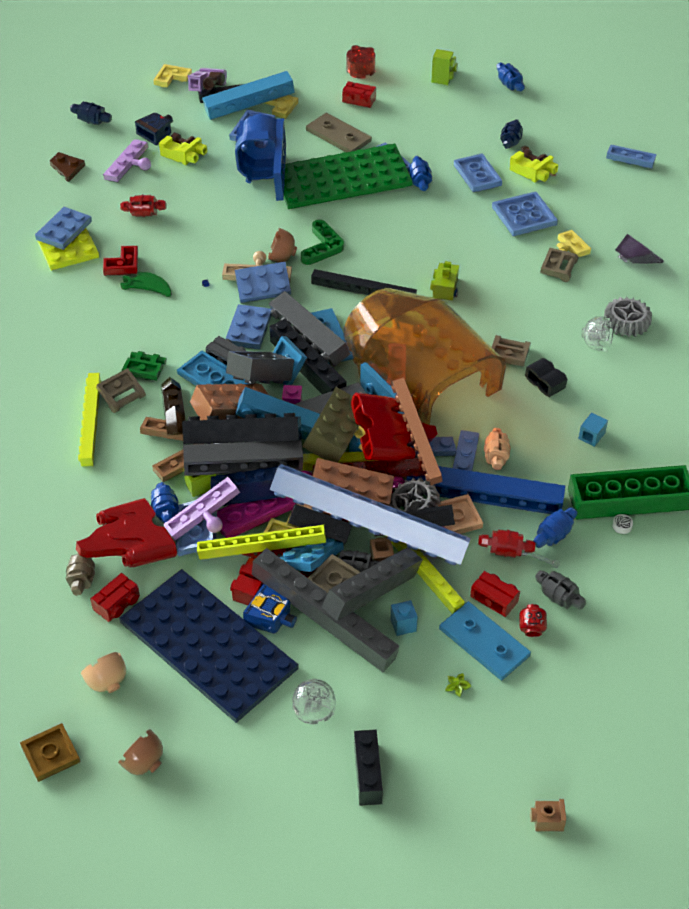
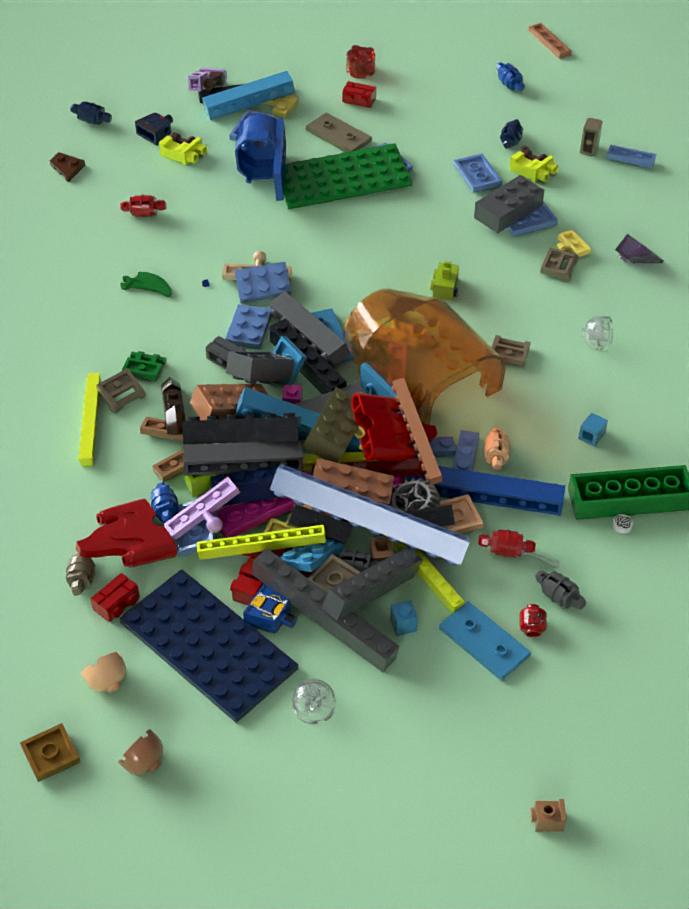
medium blue plate [35,207,92,250] -> none
neon yellow plate [37,228,99,271] -> none
lavender plate [103,140,151,182] -> none
red brick [103,245,138,276] -> none
light yellow plate [153,64,192,87] -> none
dark azure plate [177,350,249,386] -> none
nougat cylinder [268,228,297,263] -> none
green beam [301,219,344,265] -> none
black piece [311,269,417,304] -> none
black brick [354,729,383,806] -> none
blue piece [409,156,432,191] -> none
lime brick [431,49,458,85] -> none
lime plant [445,673,471,697] -> none
red brick [470,571,520,617] -> none
black brick [525,358,567,397] -> none
blue piece [533,507,577,548] -> none
light grey gear [604,296,652,337] -> none
none -> dark grey brick [474,175,544,234]
none -> nougat tile [529,23,572,59]
none -> dark tan brick [580,118,603,156]

